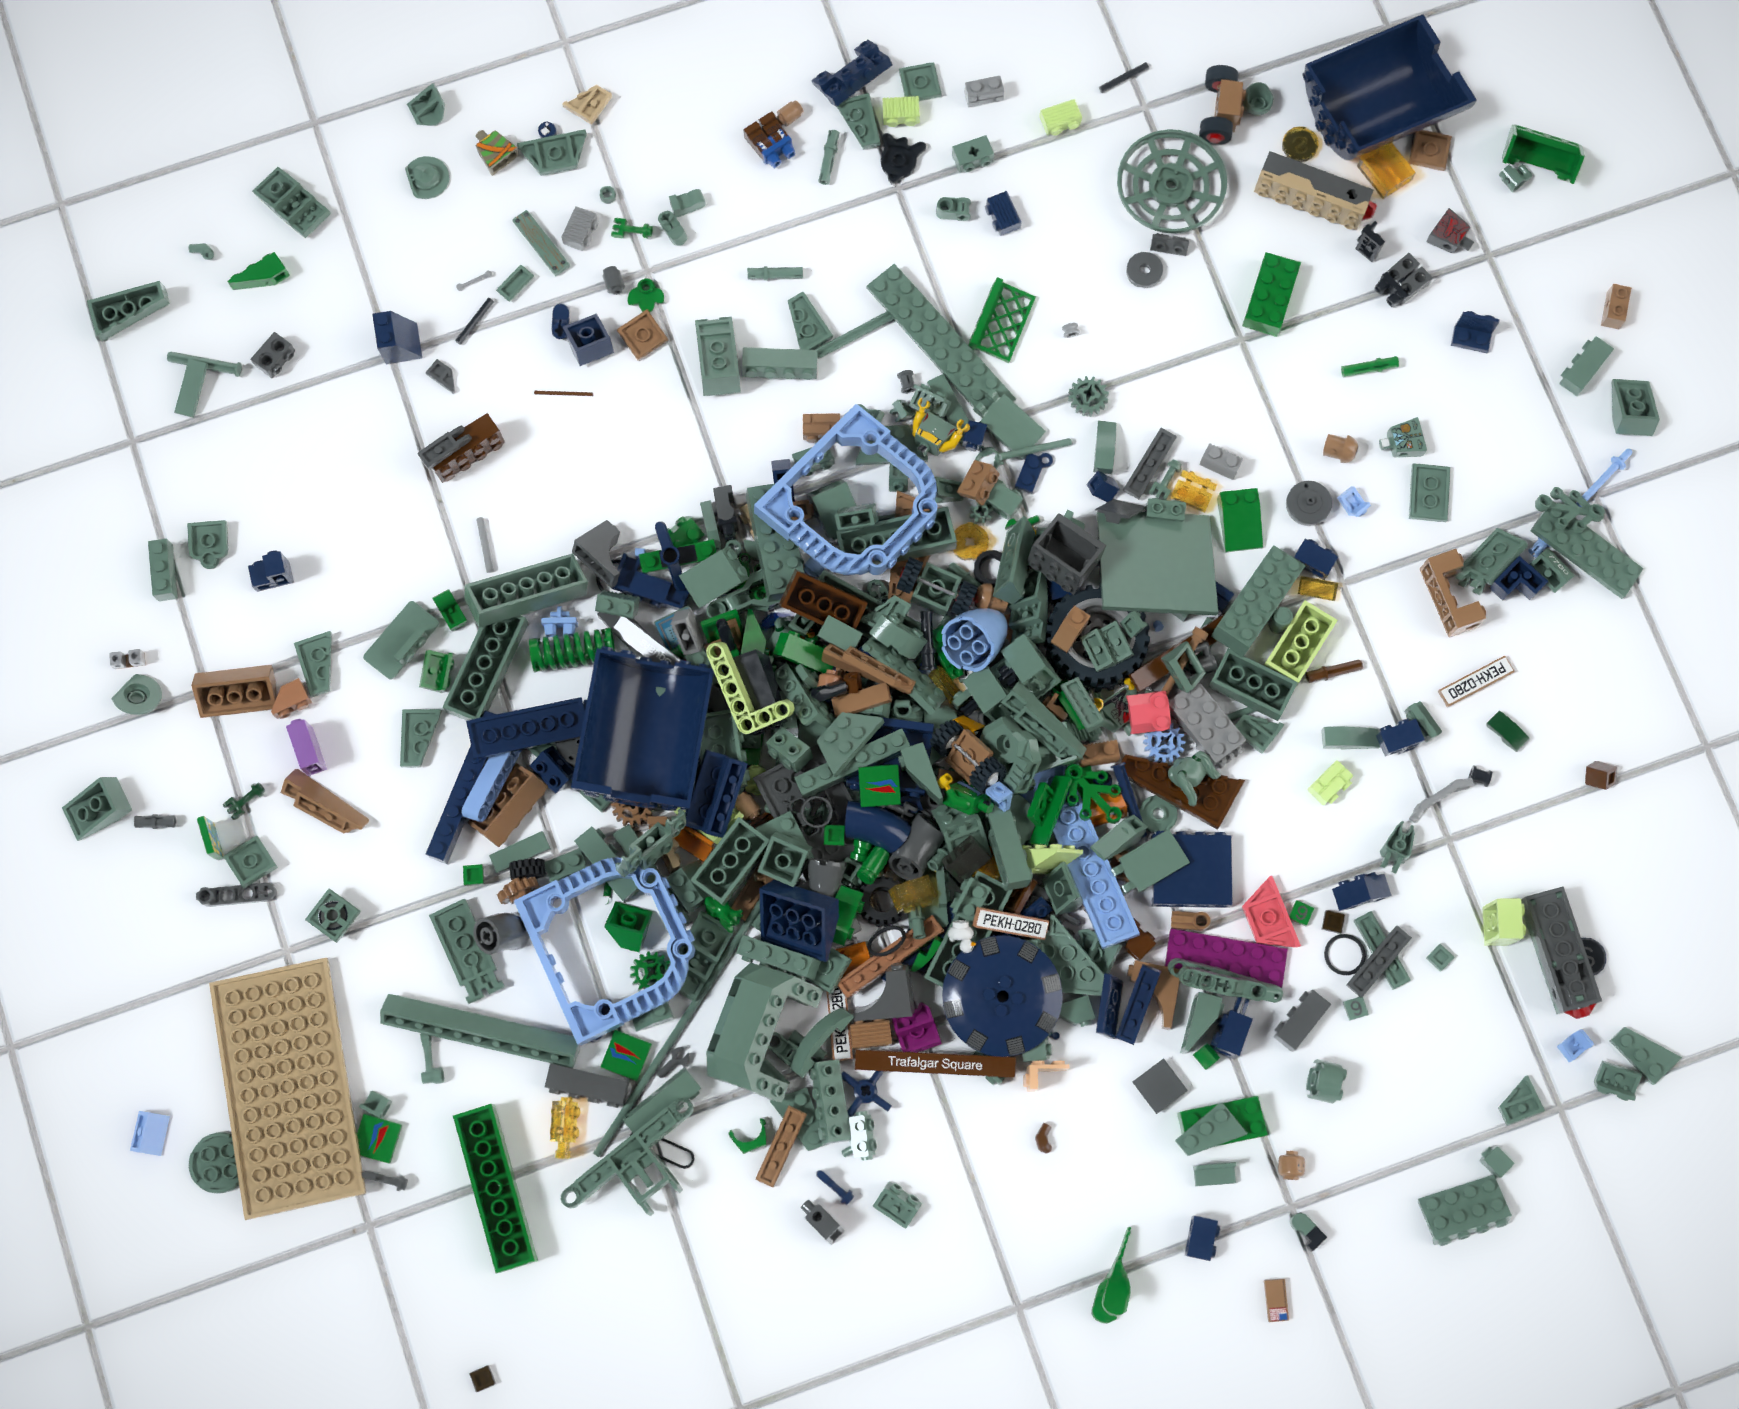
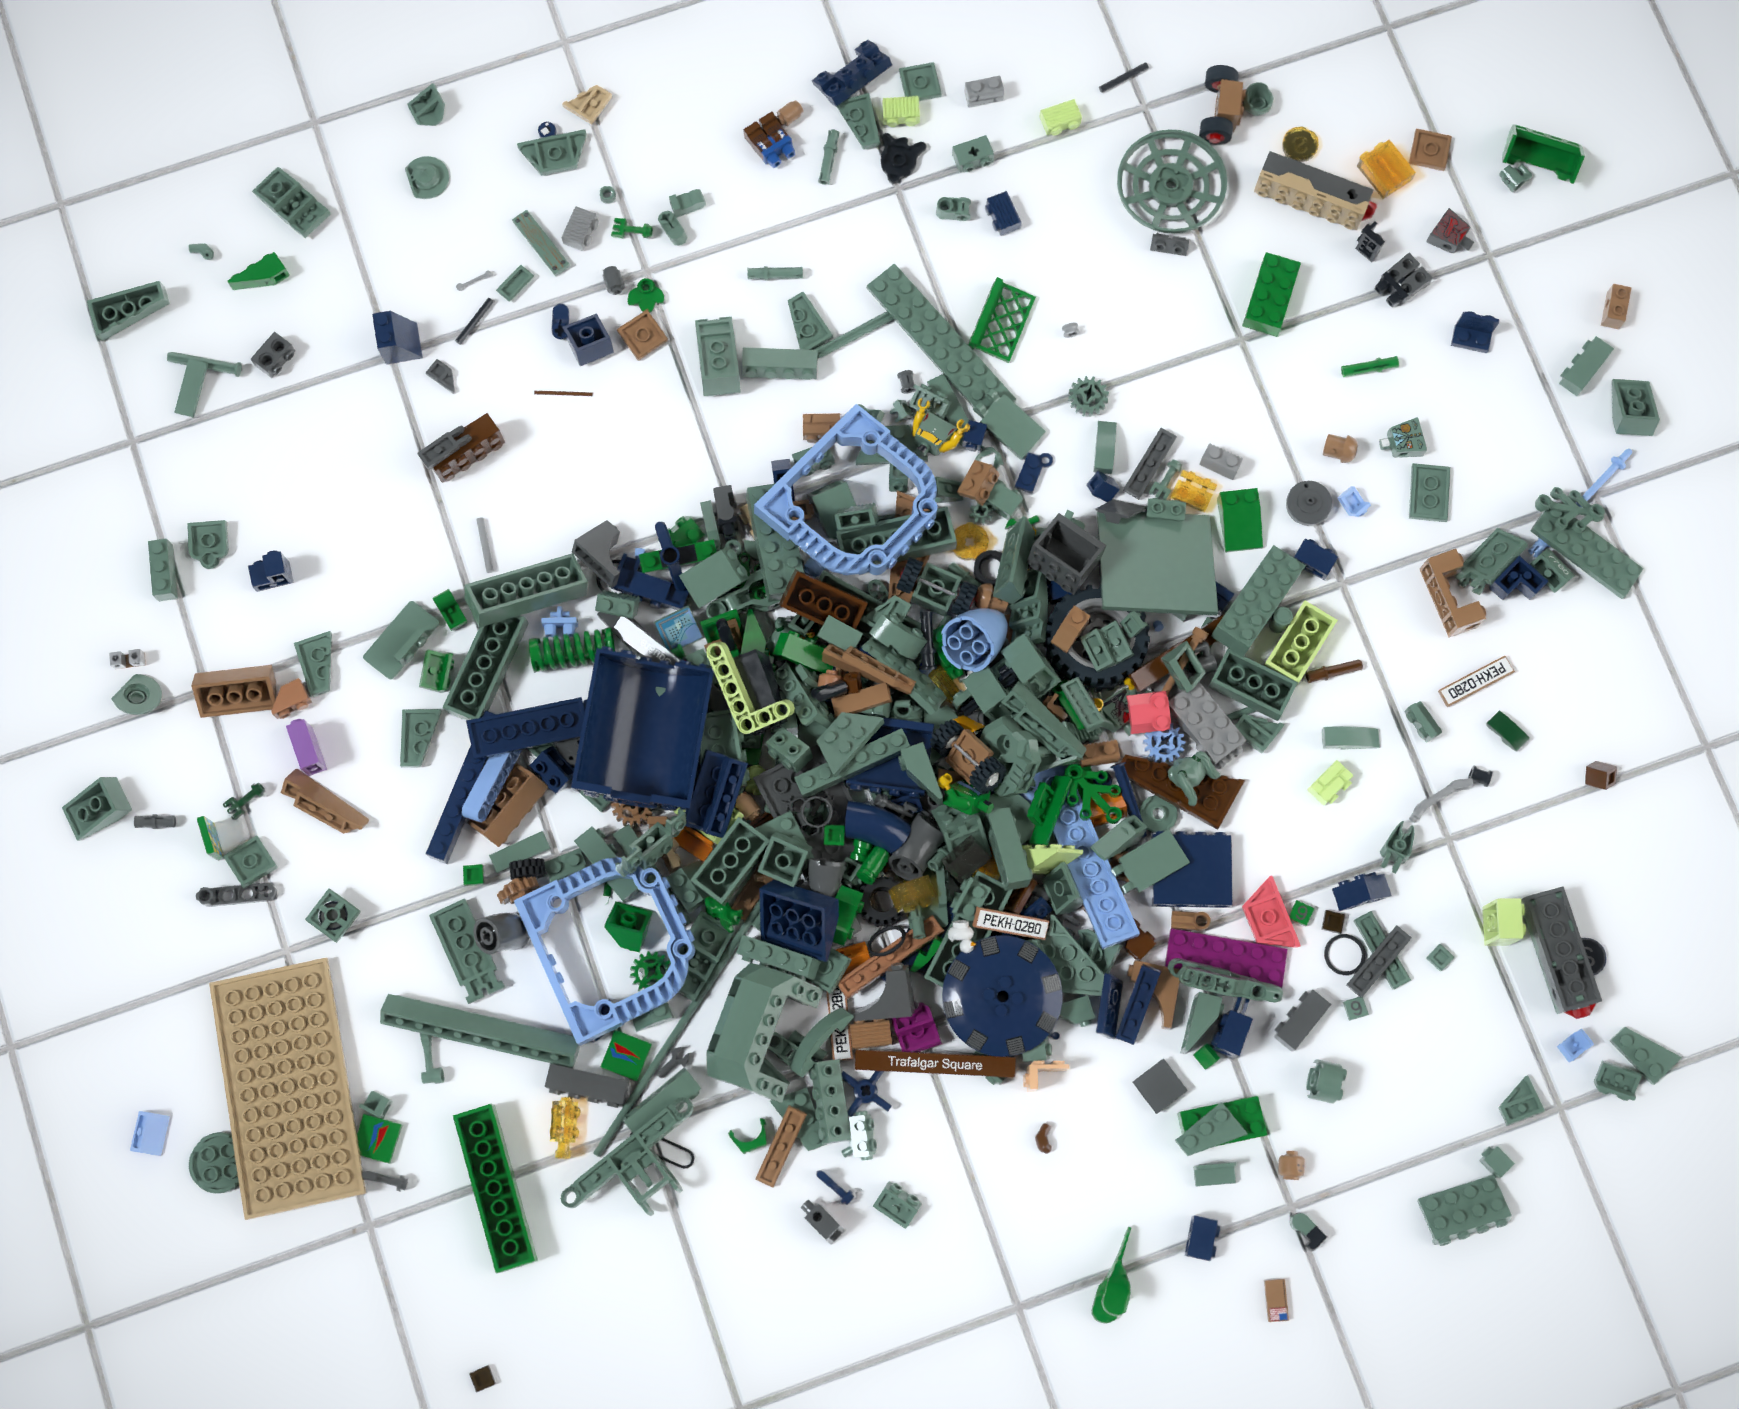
torso [475,129,519,176] -> none
light grey brick [670,608,705,655] -> none
clear blue tile [758,612,779,630] -> none
green tile [858,764,901,807] -> none
light blue bracket [985,781,1013,812] -> none
sand green bar [999,438,1072,460] -> none
dark grey tile [1126,252,1163,288] -> none
clear yellow tile [1297,576,1338,601] -> none
dark blue cylinder [1302,14,1477,160] -> none
dark blue brick [1376,718,1425,757] -> none

